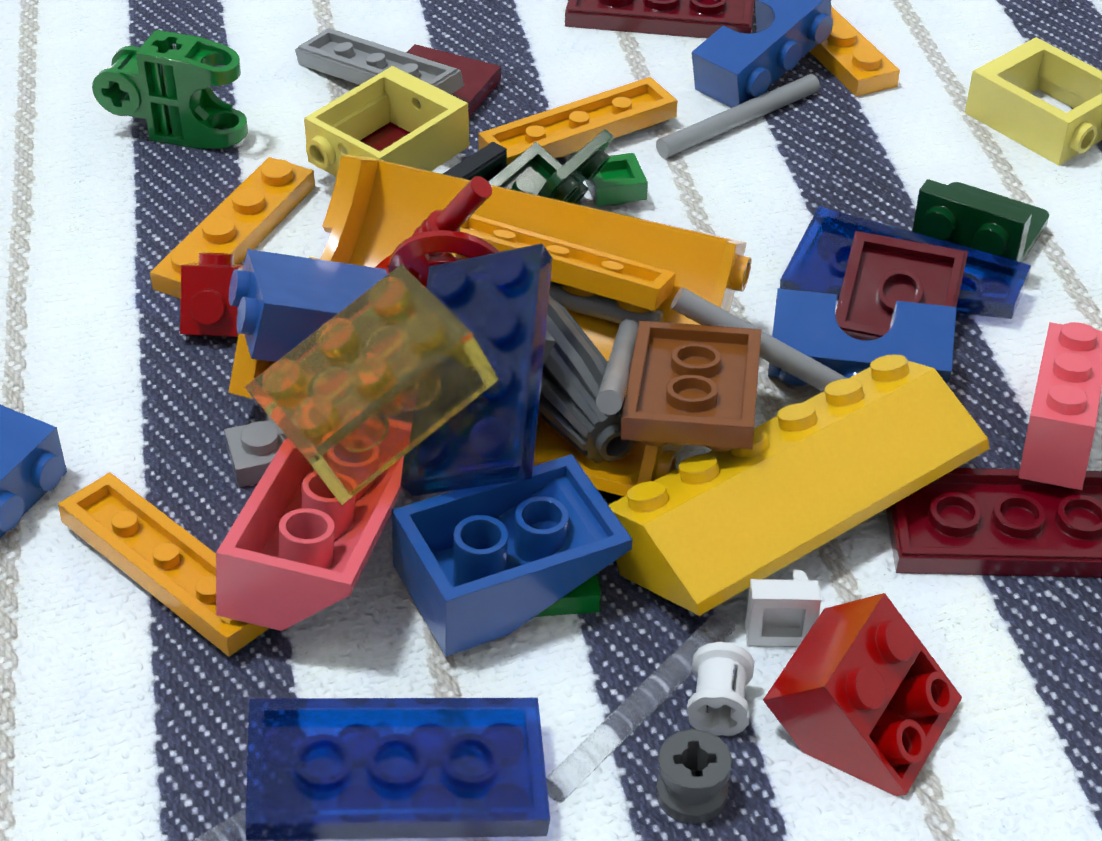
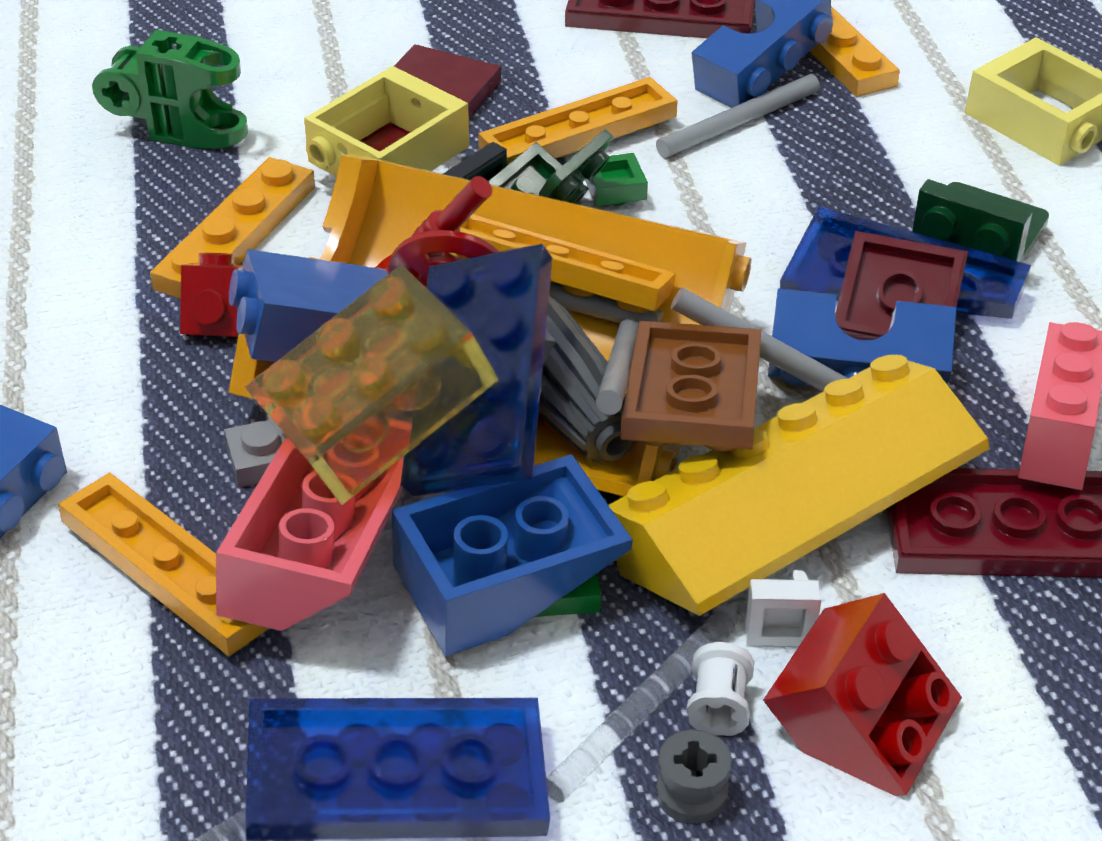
light grey tile [295,28,464,104] -> none

